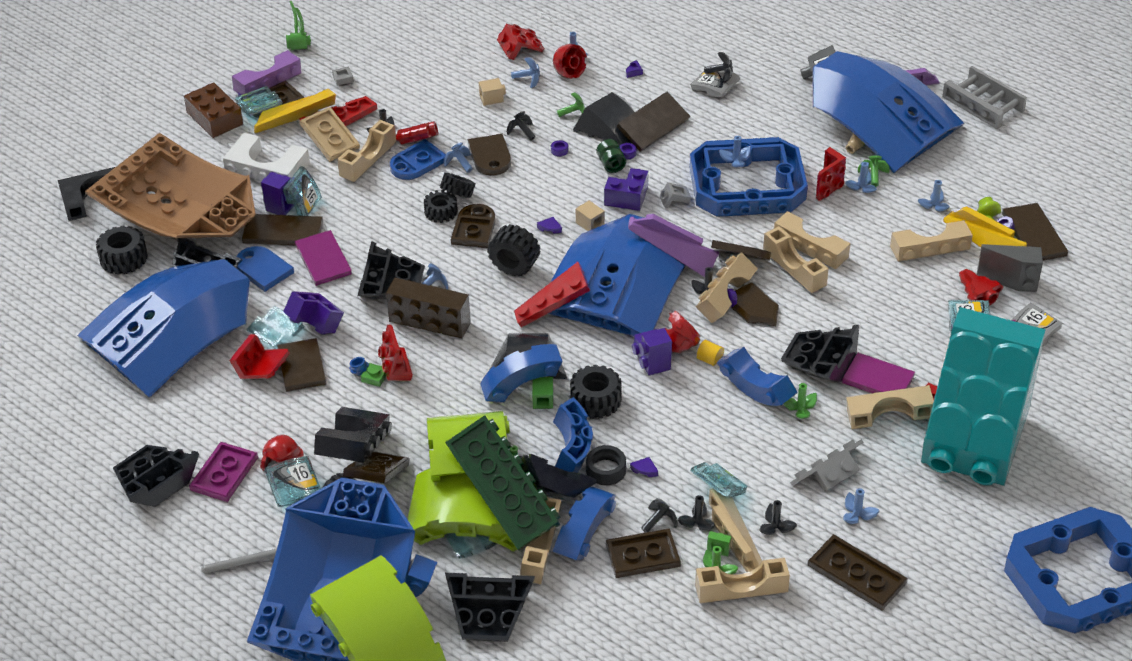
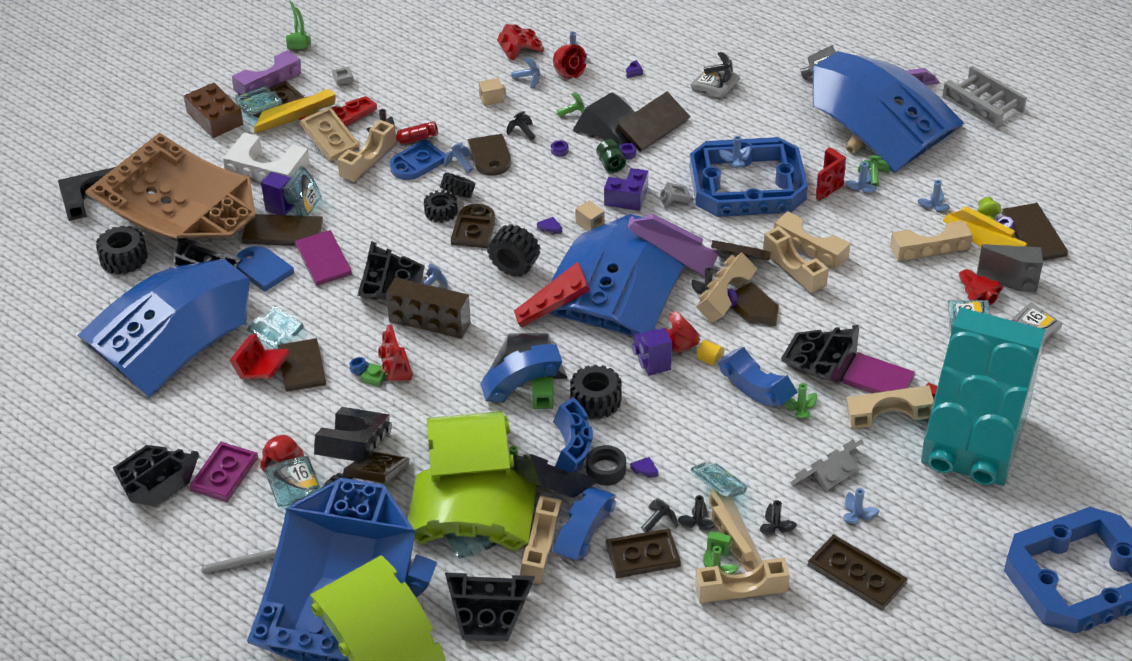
dark purple brick [283,291,344,334] -> none
dark green bracket [445,415,561,551] -> none

